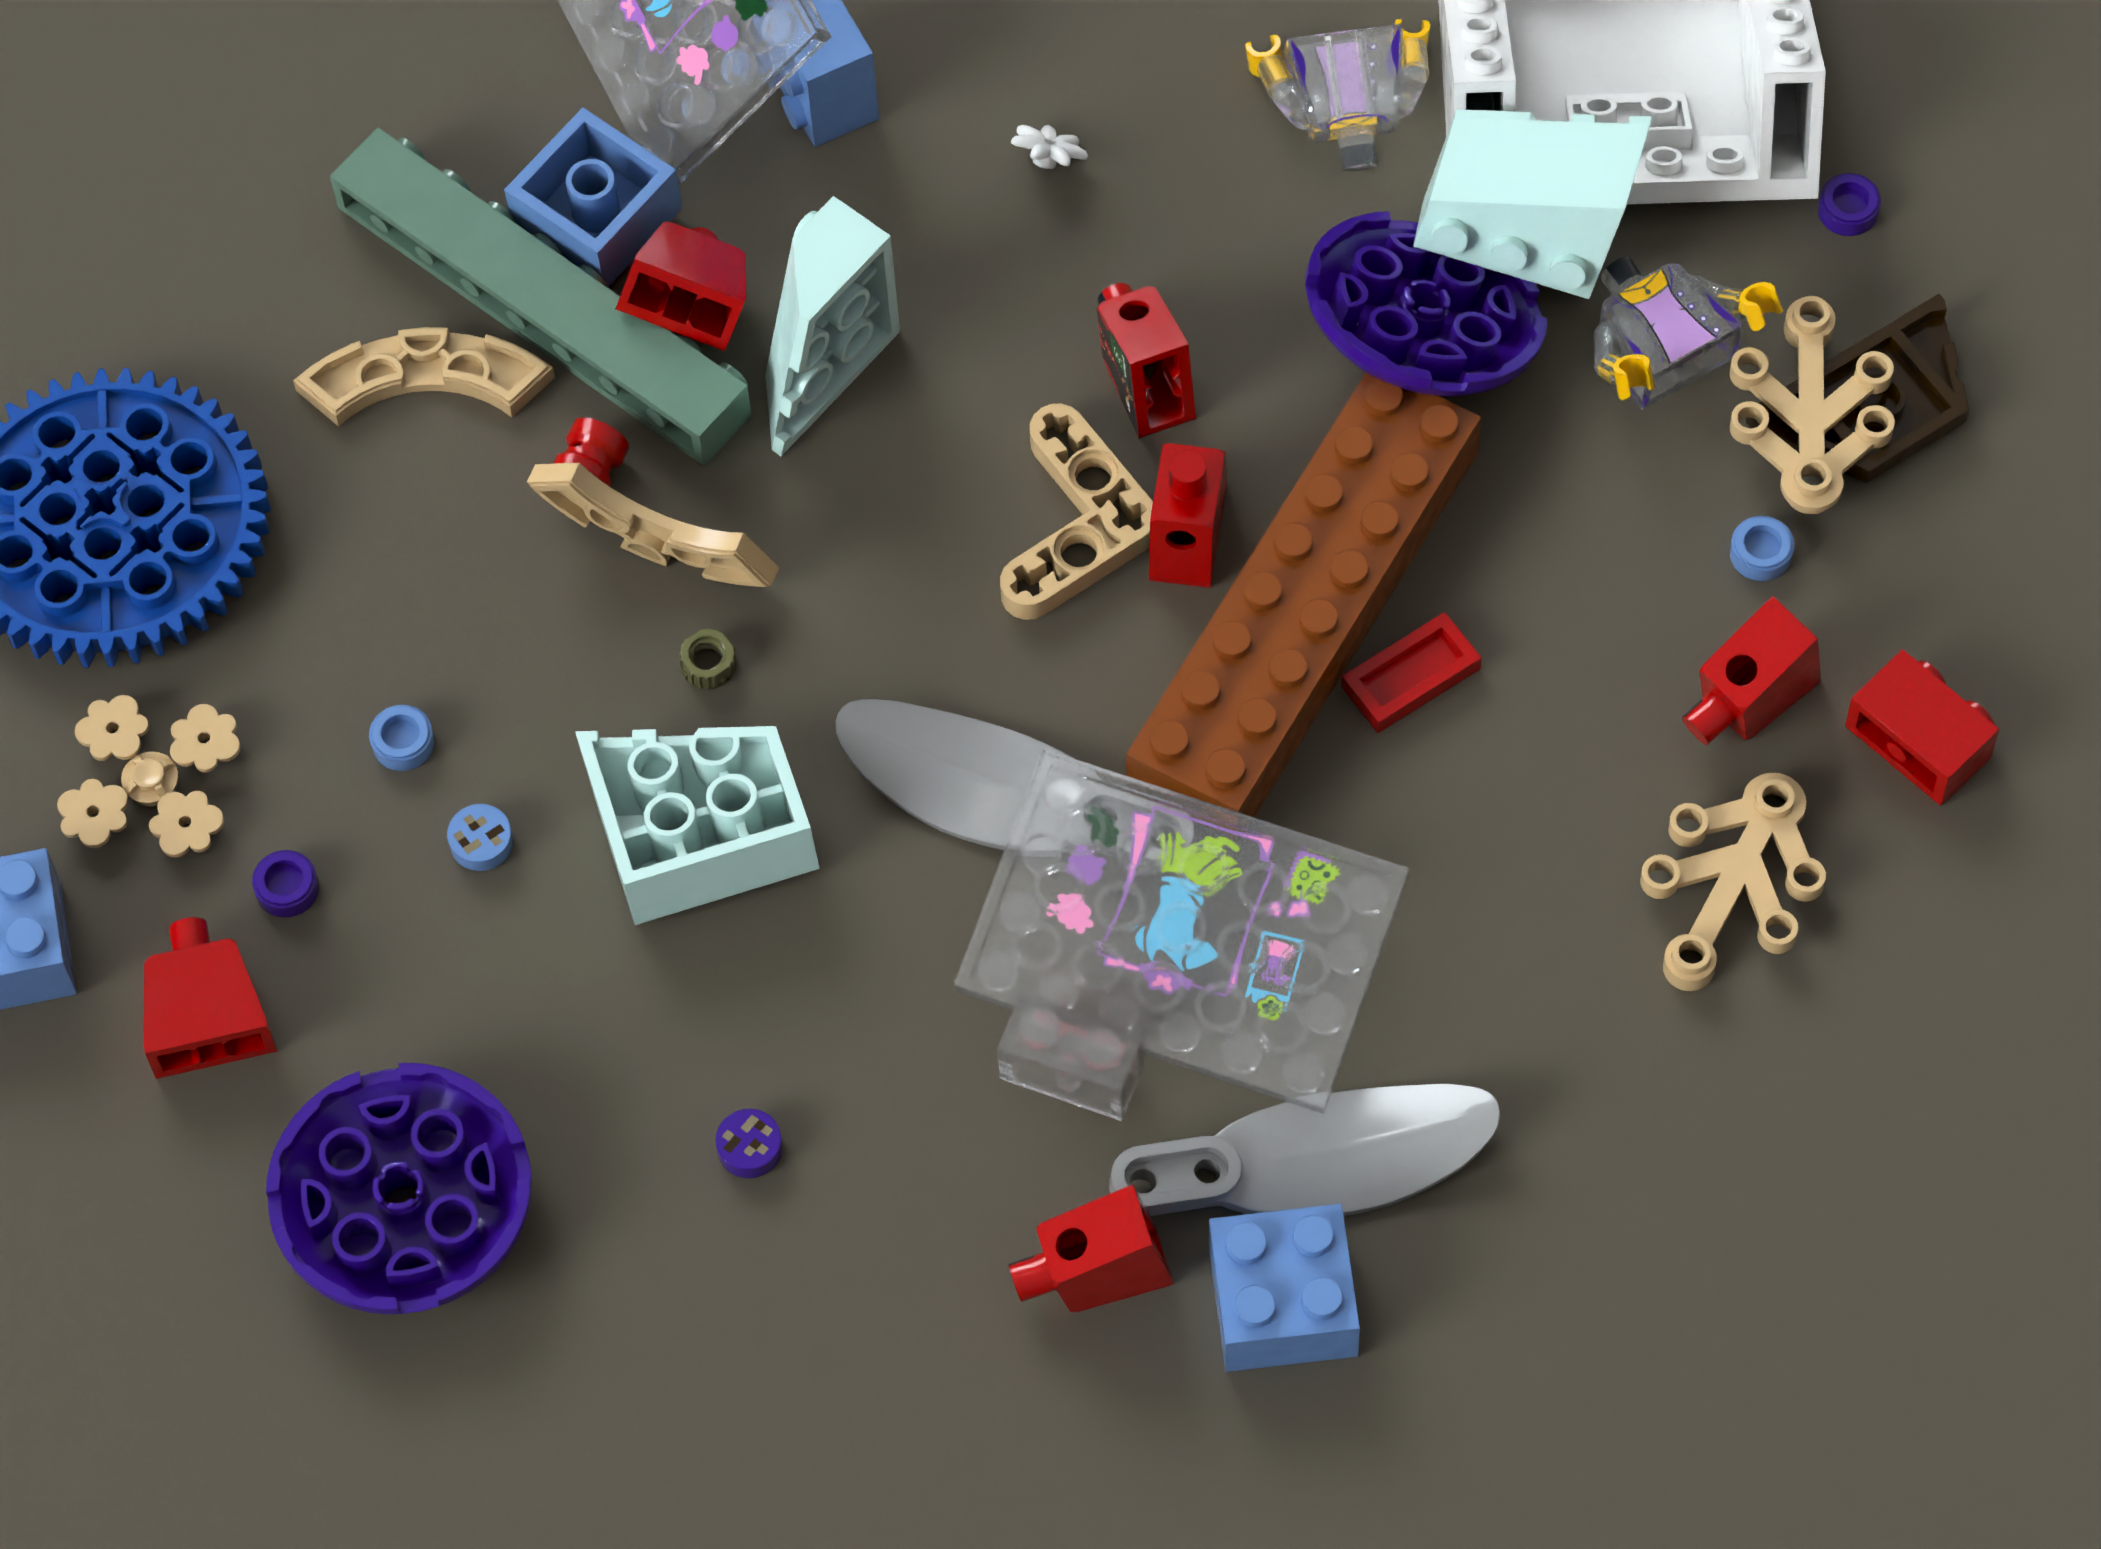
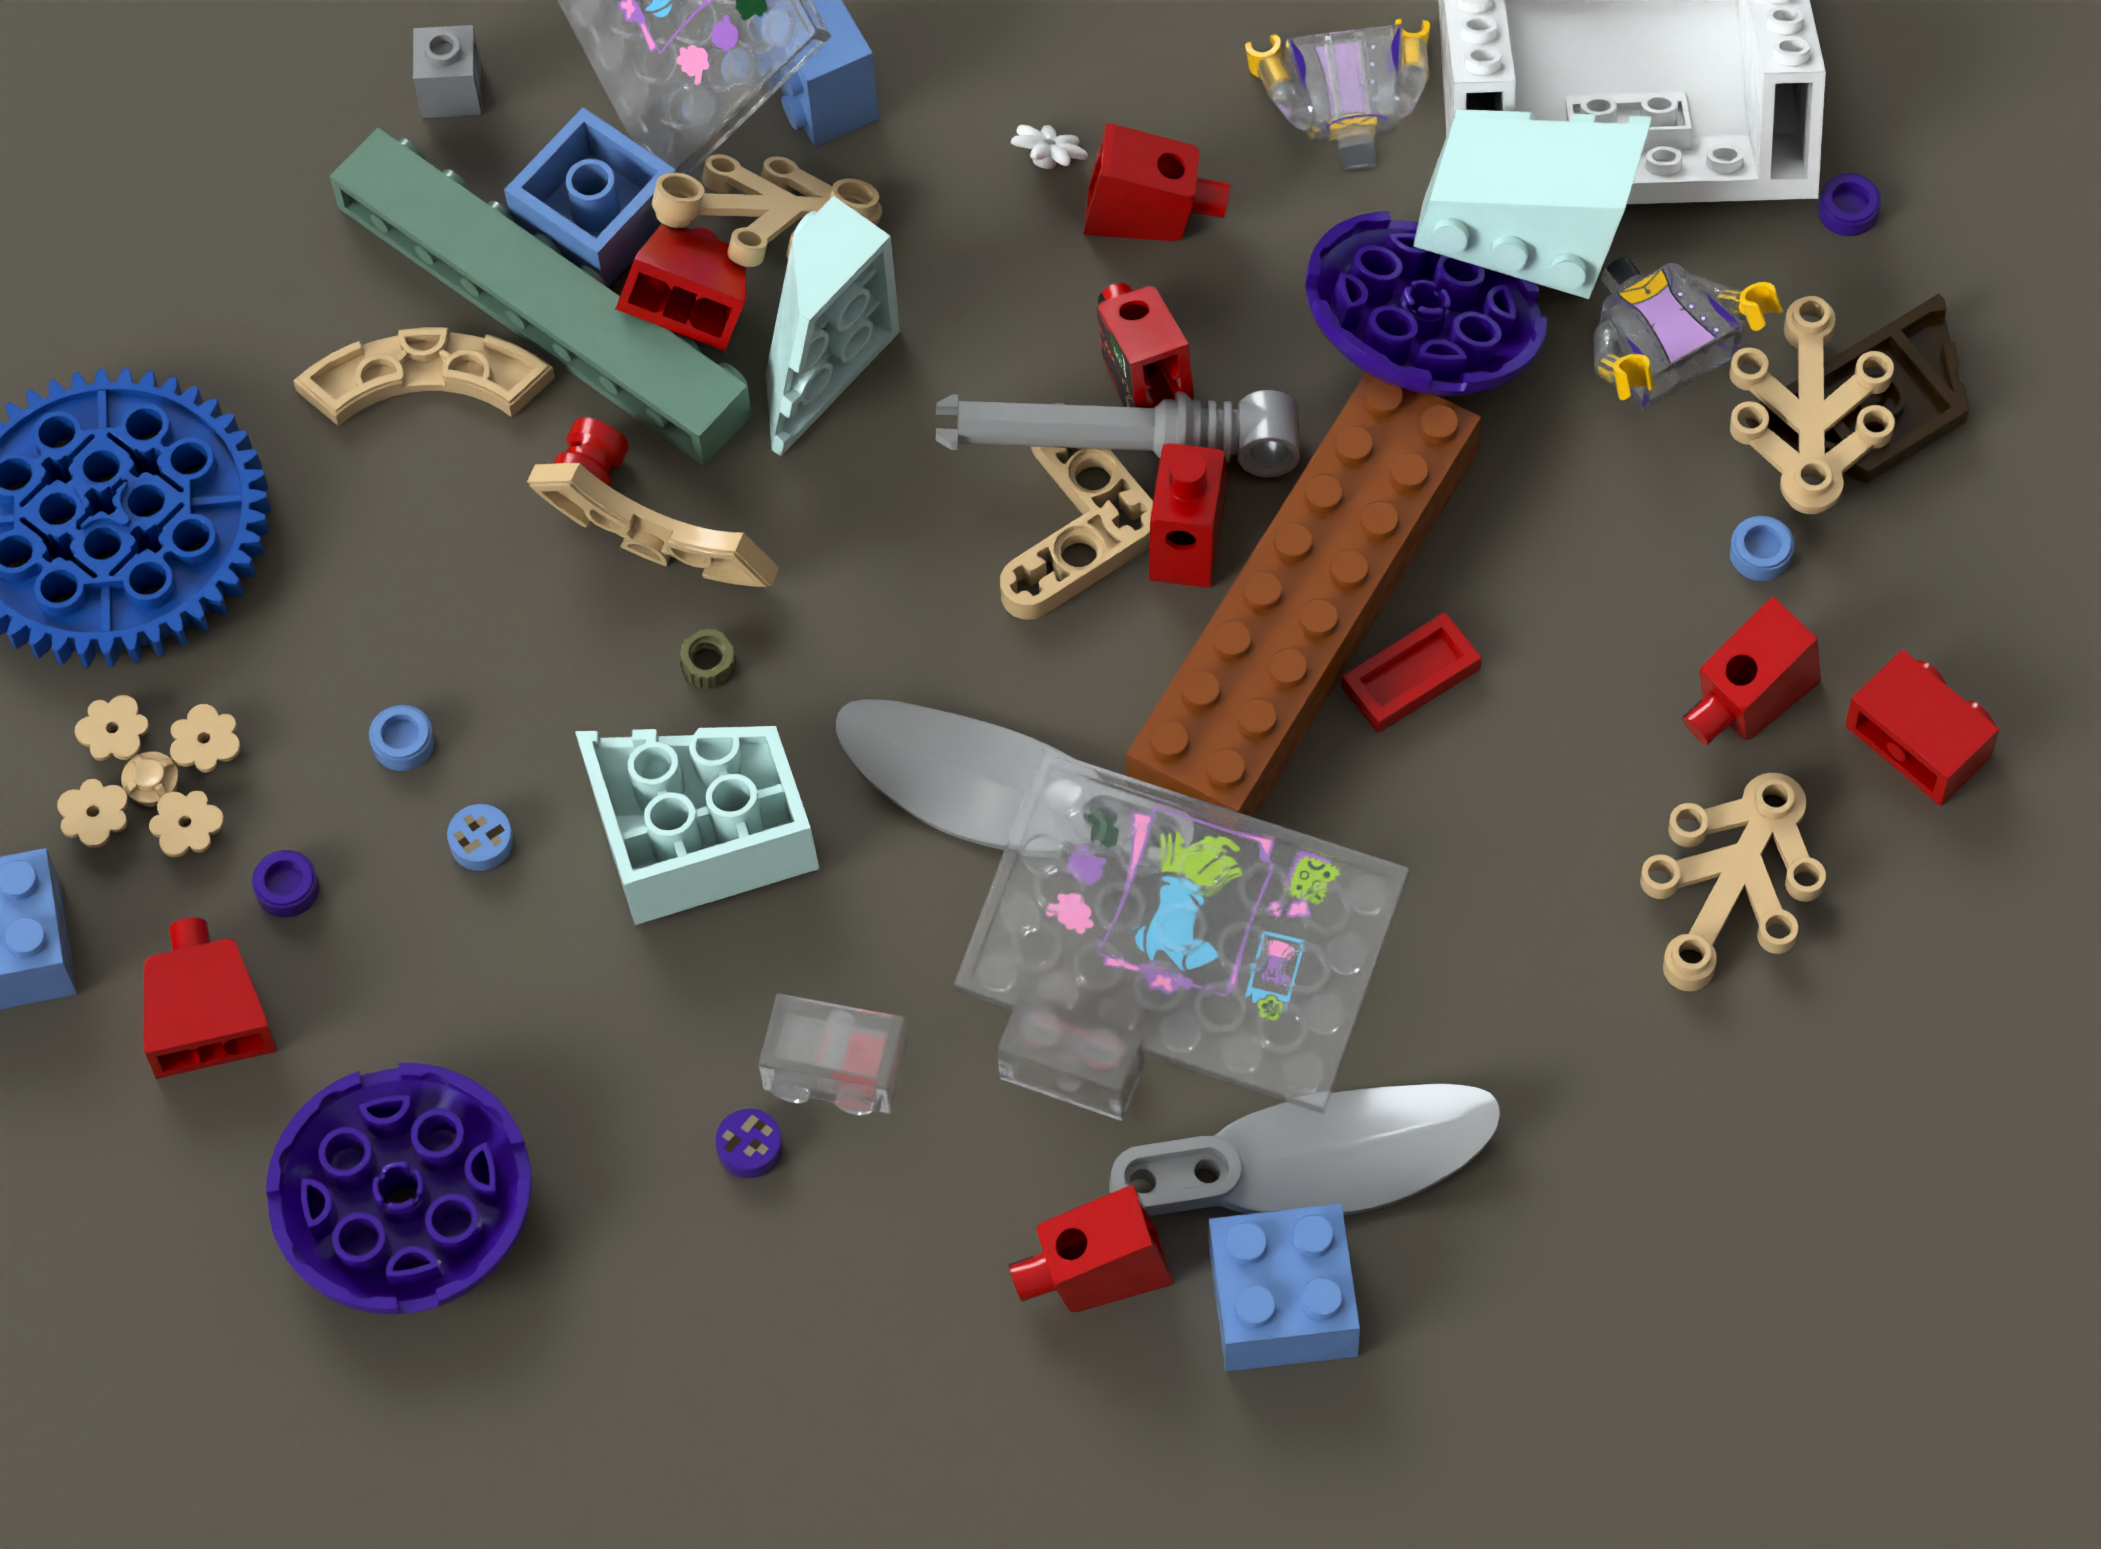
none -> light grey brick [413,25,482,118]
none -> tan plant [652,154,882,267]
none -> clear brick [758,993,908,1115]
none -> light grey piece [936,390,1300,477]
none -> red torso [1083,123,1230,242]

